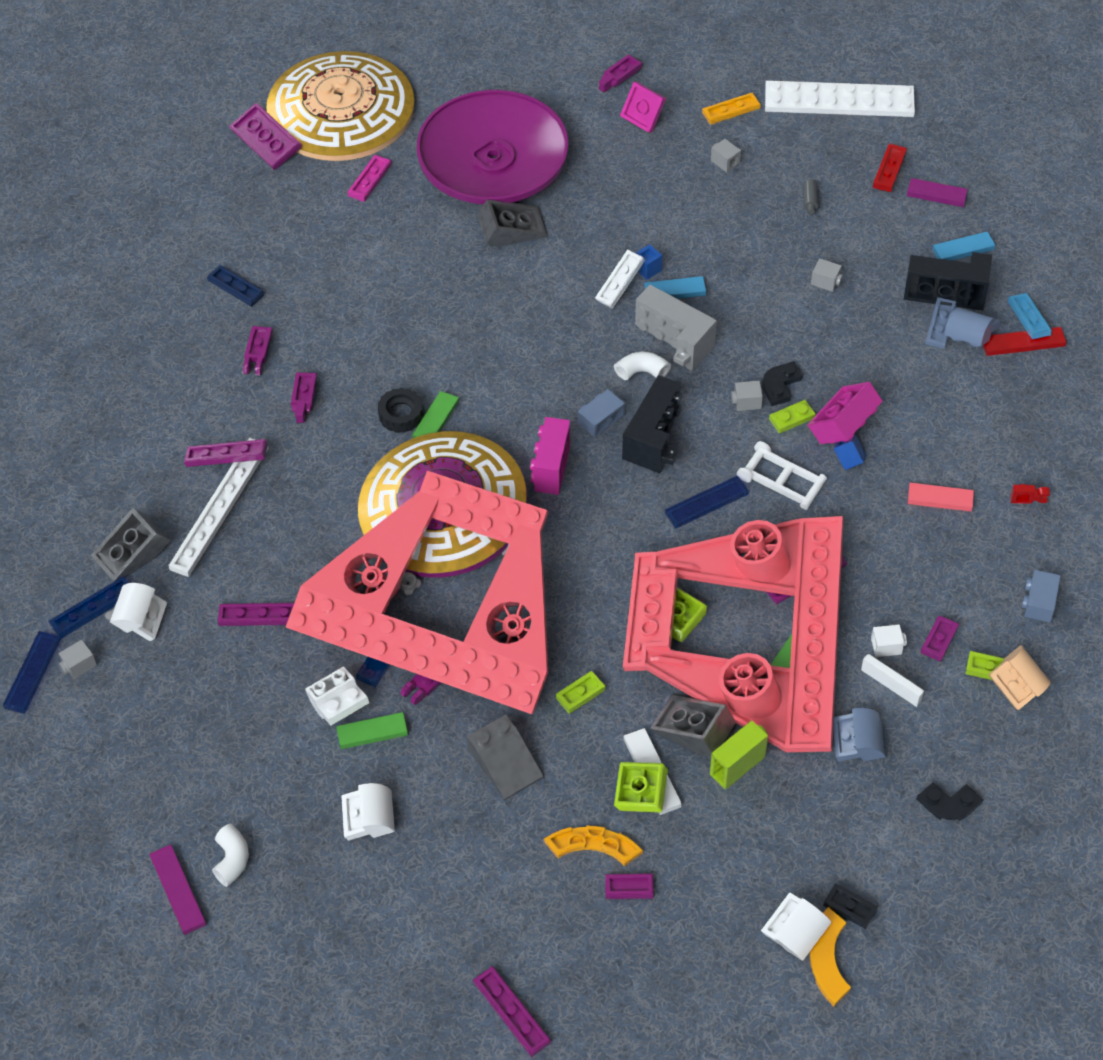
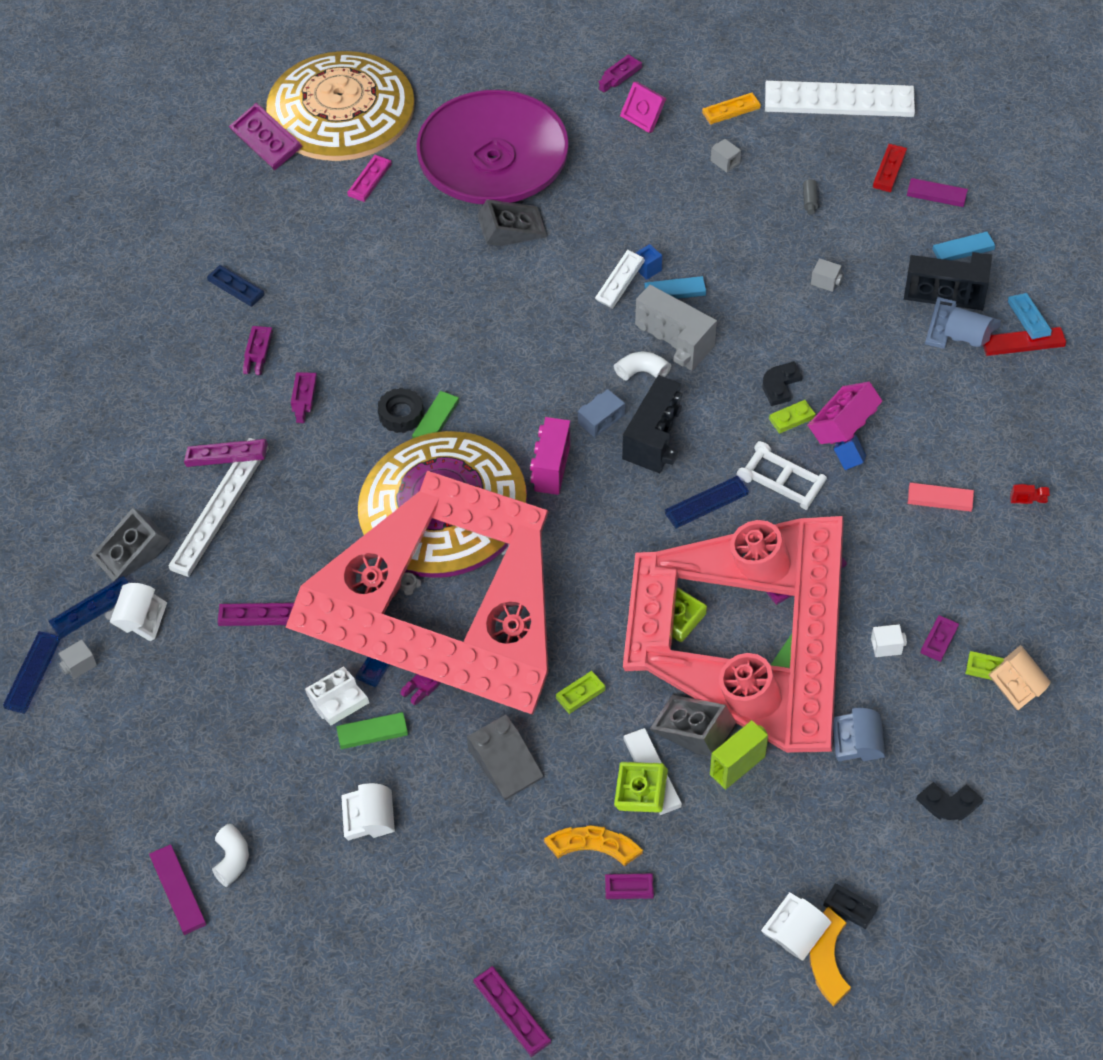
light grey brick [731,381,763,411] -> none
white tile [861,654,924,707] -> none
sand blue brick [1022,570,1060,622] -> none

